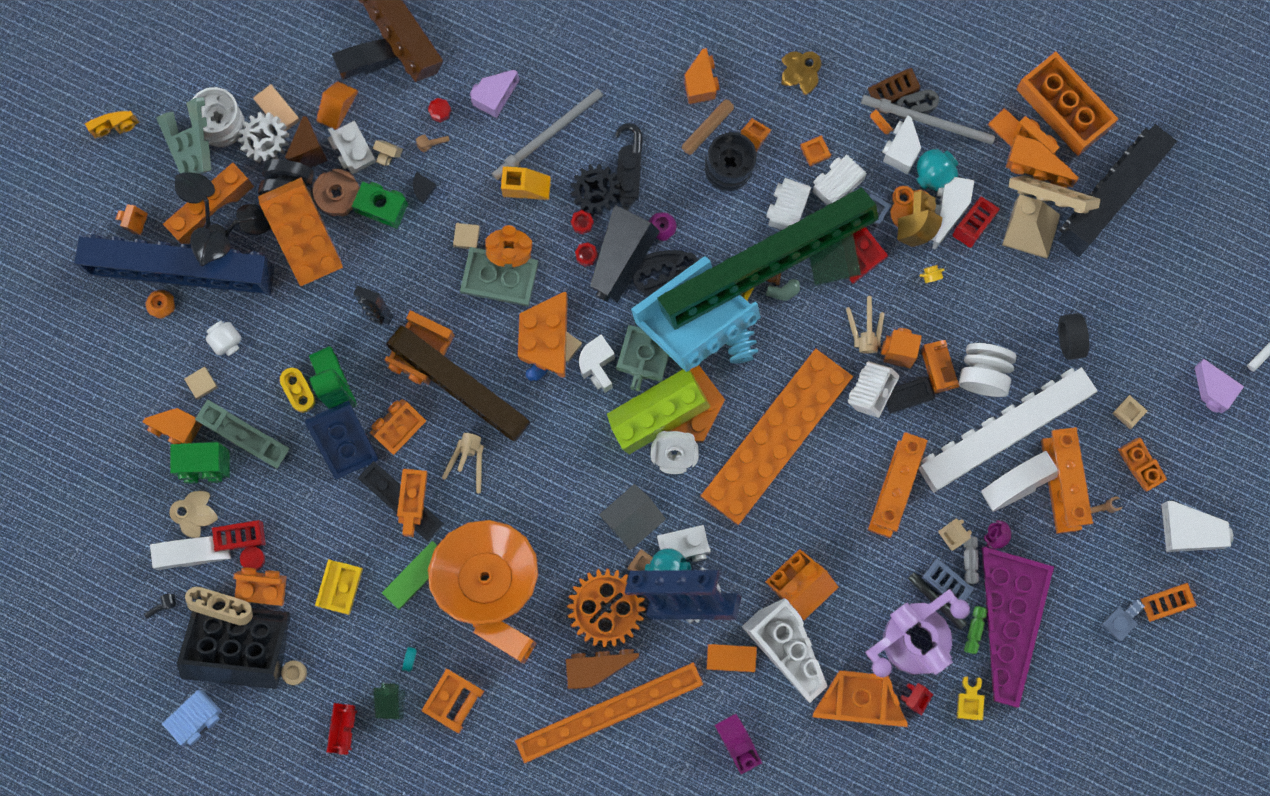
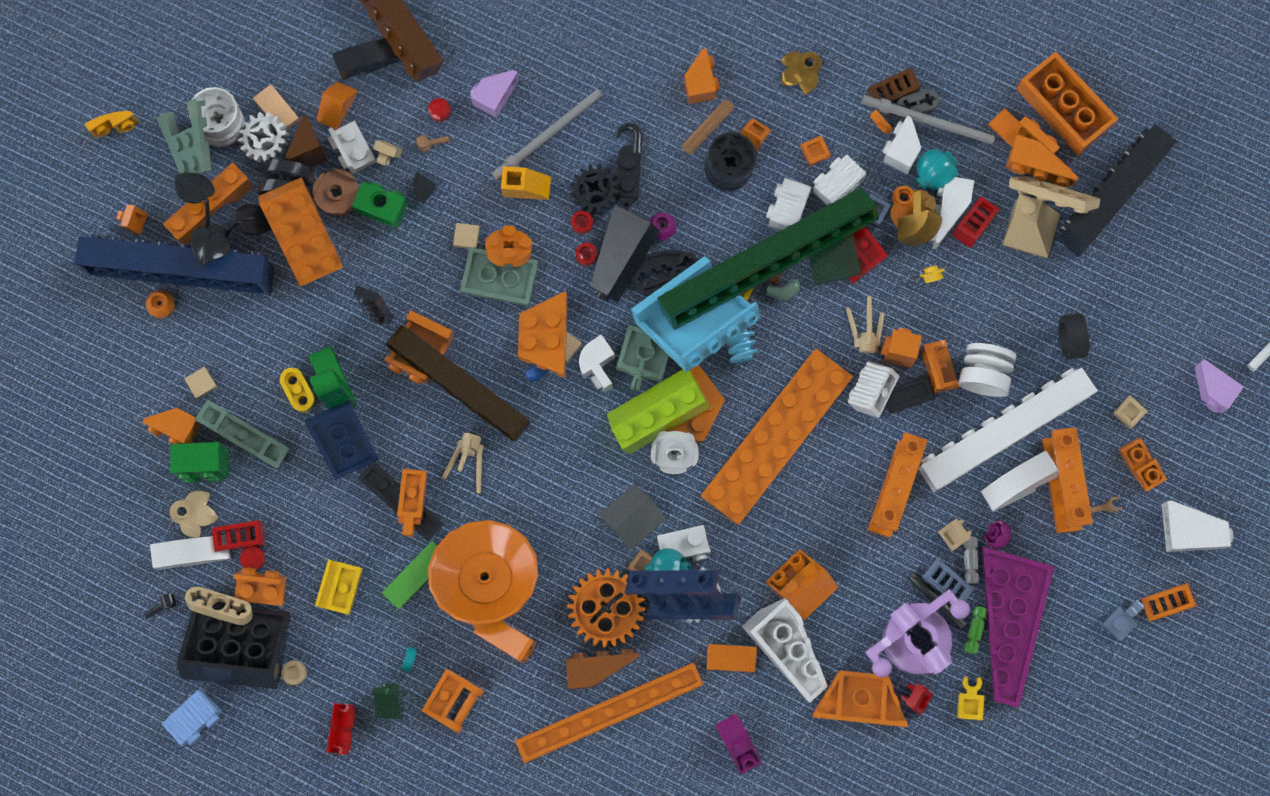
white head [206,320,241,356] -> none
orange bracket [370,399,426,455] -> none

